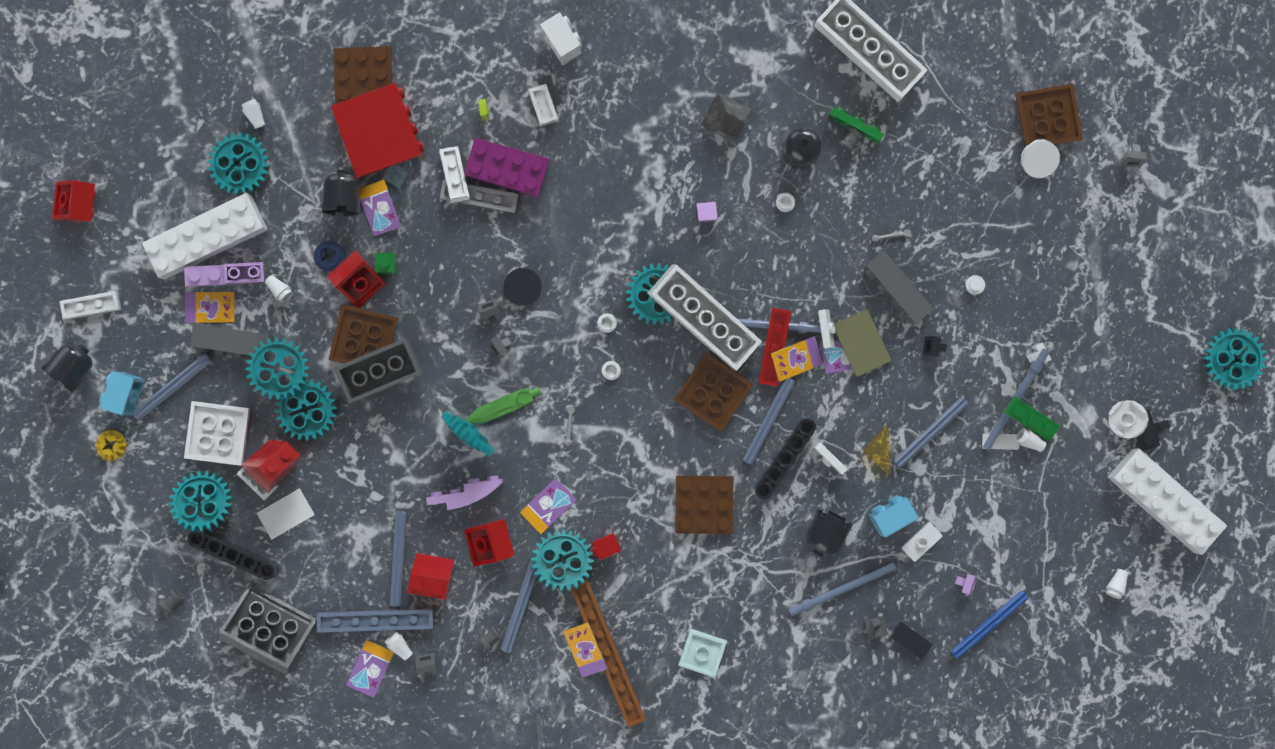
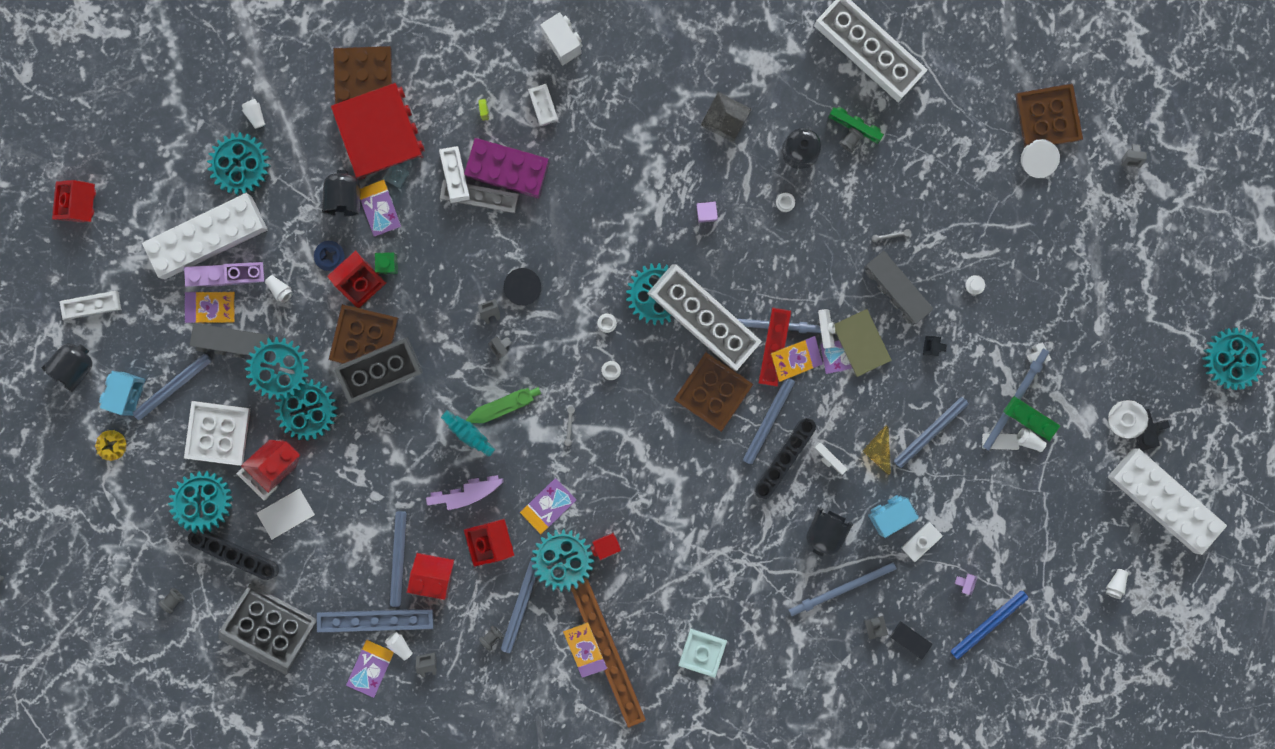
reddish brown plate [675,476,734,534] -> none

